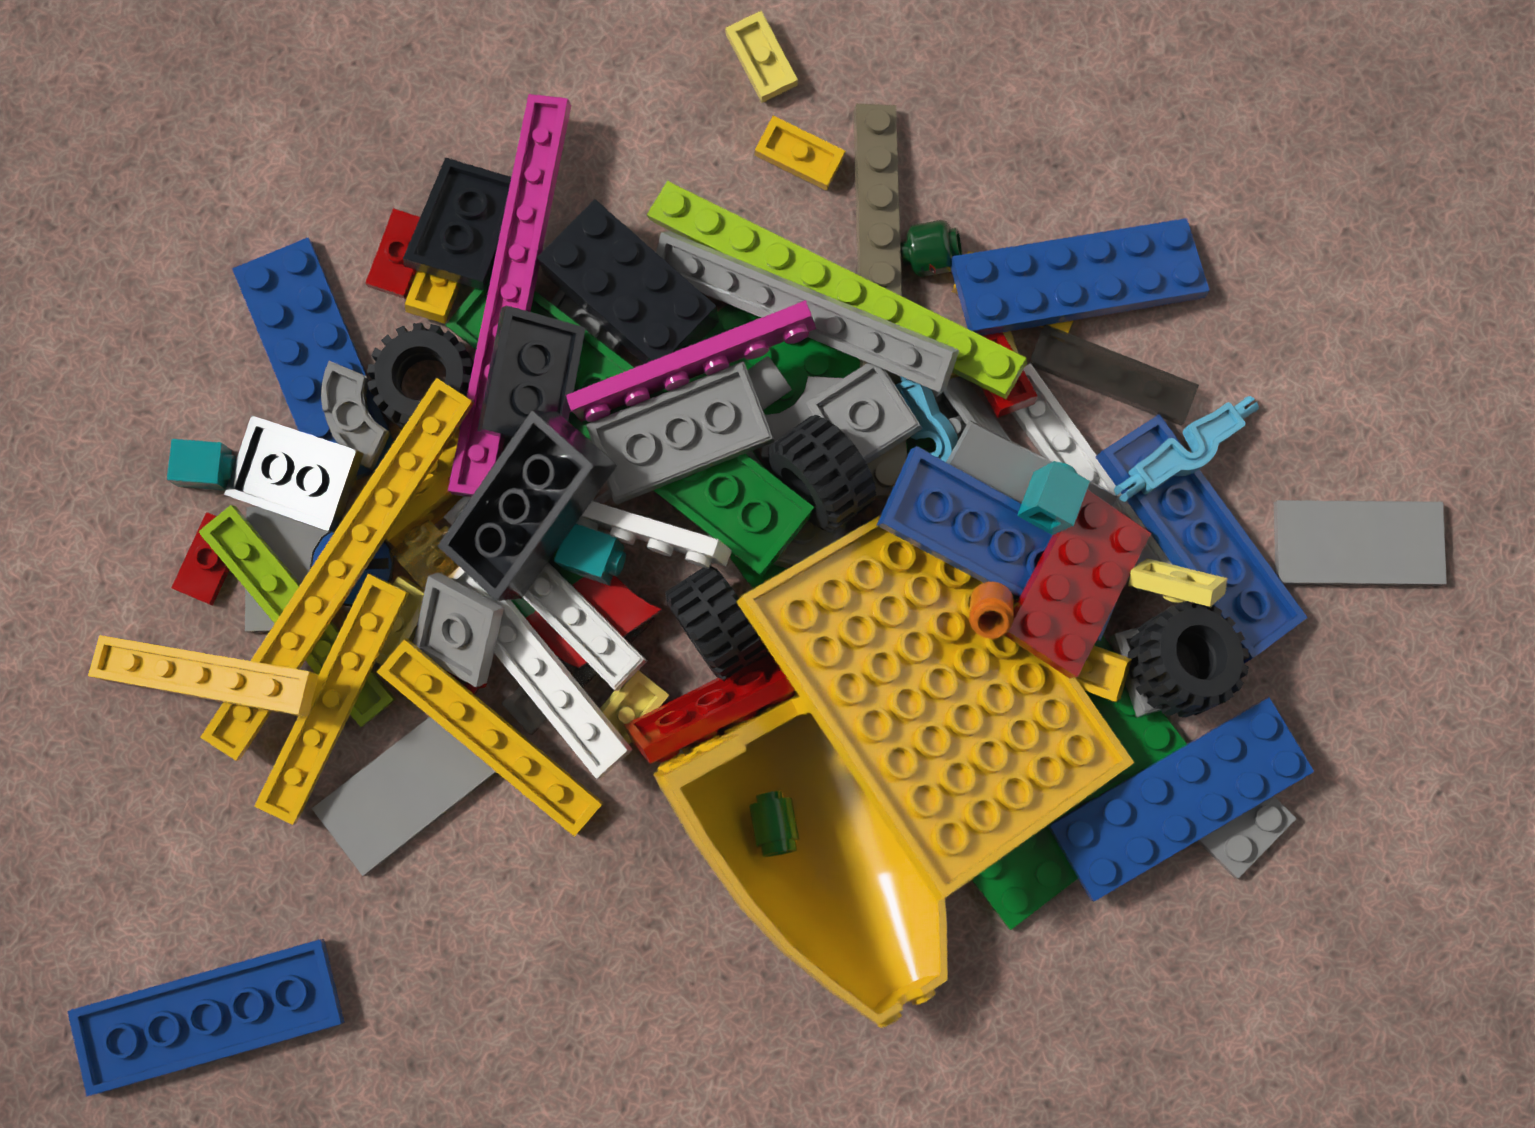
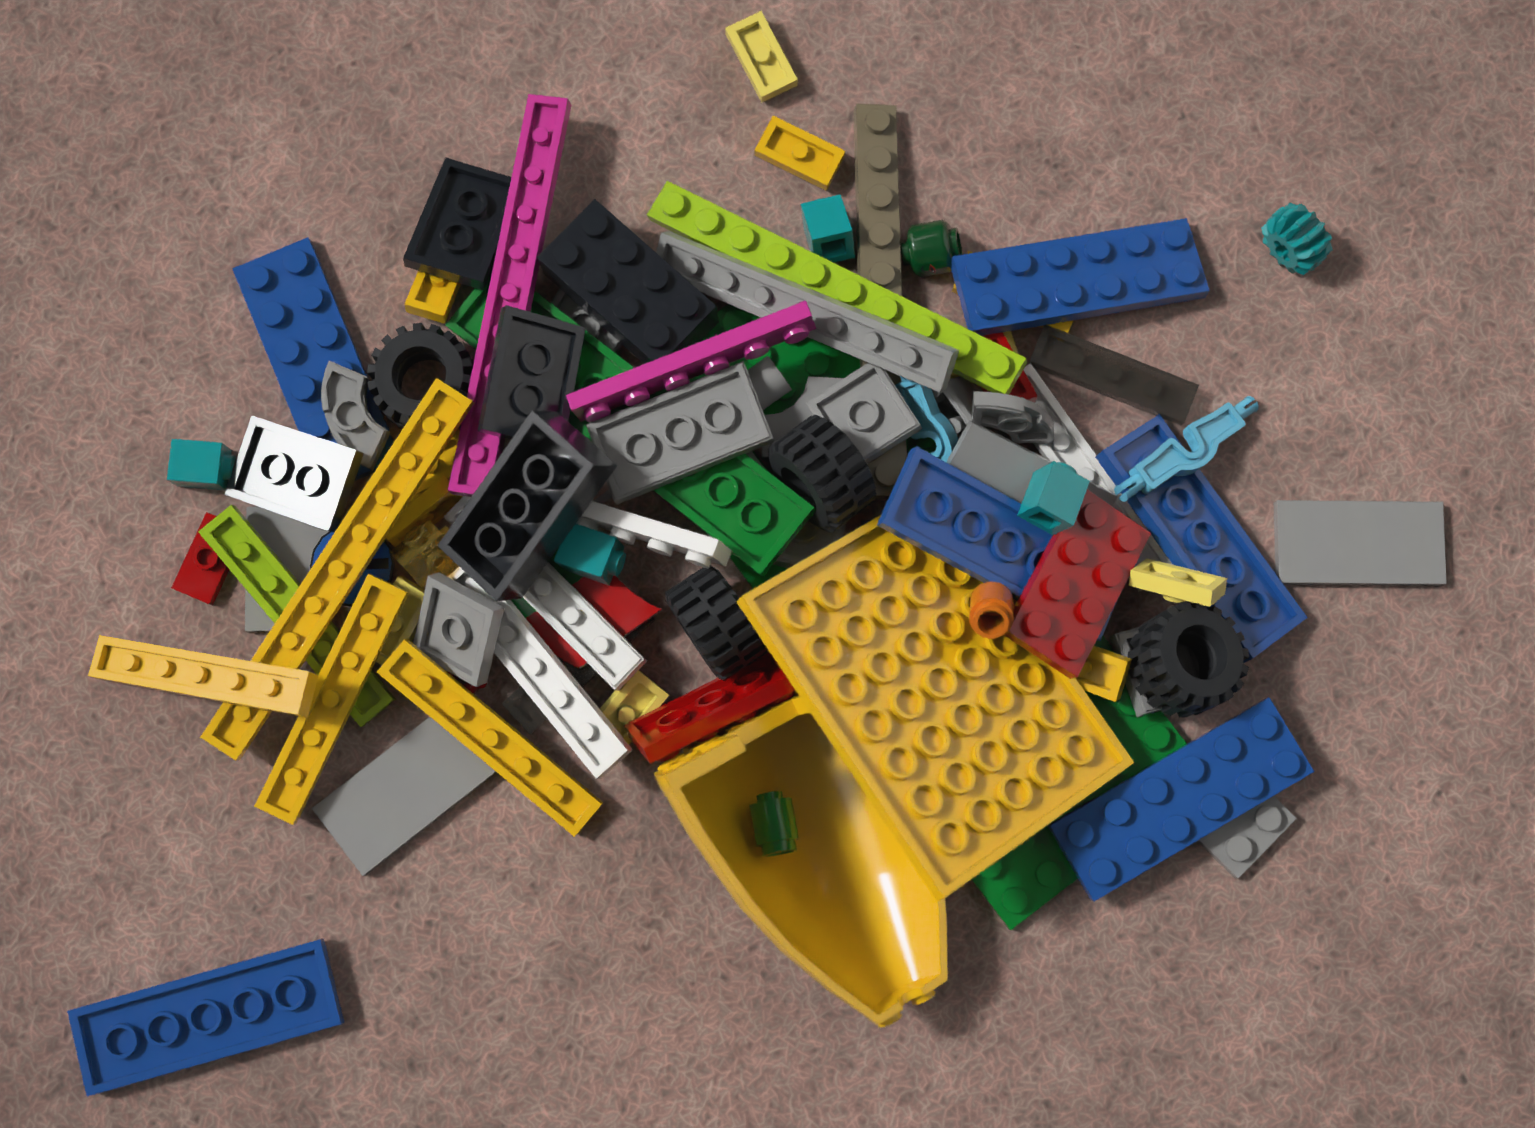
red plate [365,208,420,299] -> none
none -> teal brick [801,194,855,263]
none -> light grey tile [972,392,1054,443]
none -> teal gear [1261,203,1333,275]

